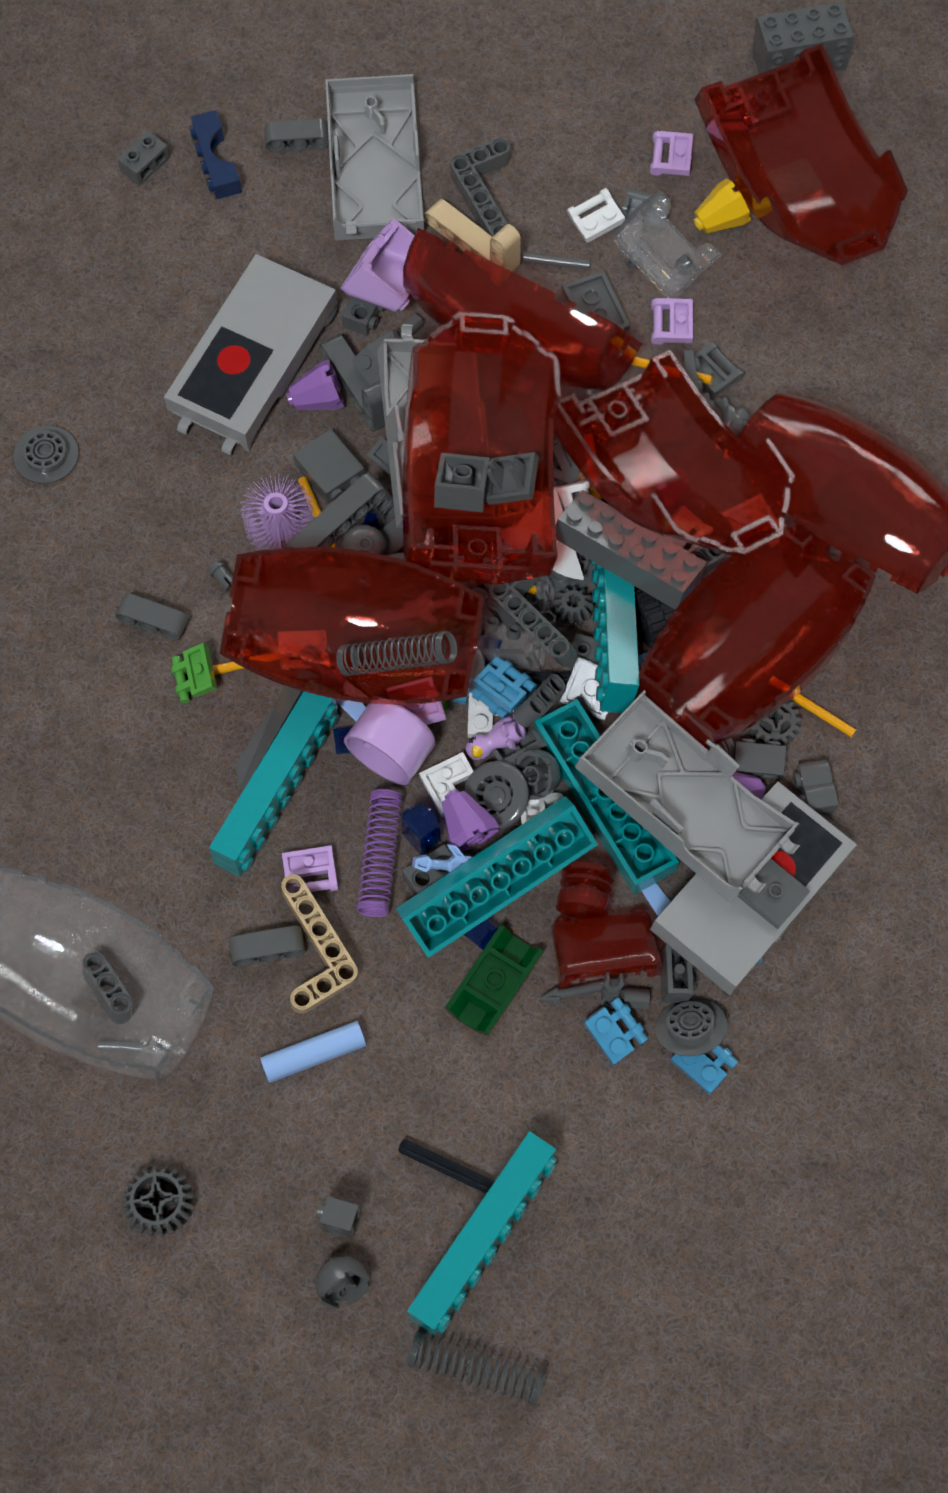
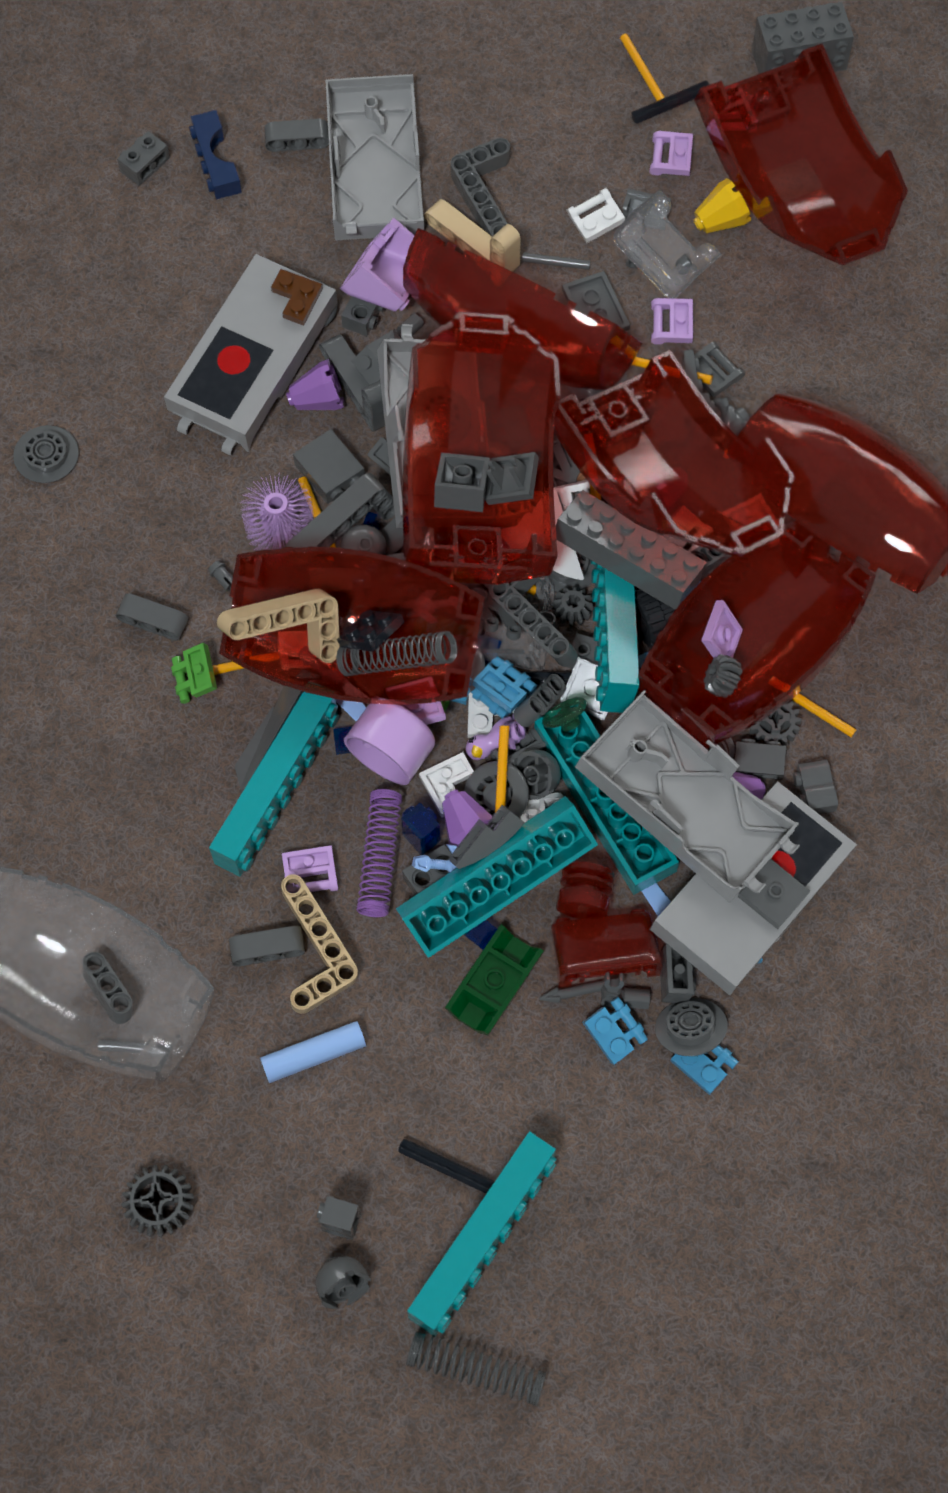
none -> tan beam [217,589,339,663]
none -> reddish brown plate [271,269,323,326]
none -> black plate [337,610,405,652]
none -> dark grey slope [448,805,525,869]
none -> light orange bar [495,725,509,813]
none -> clear green piece [542,697,587,732]
none -> light orange bar [620,34,665,101]
none -> black axle [631,80,711,124]
none -> lavender plate [701,600,743,658]
none -> dark grey gear [704,654,742,698]

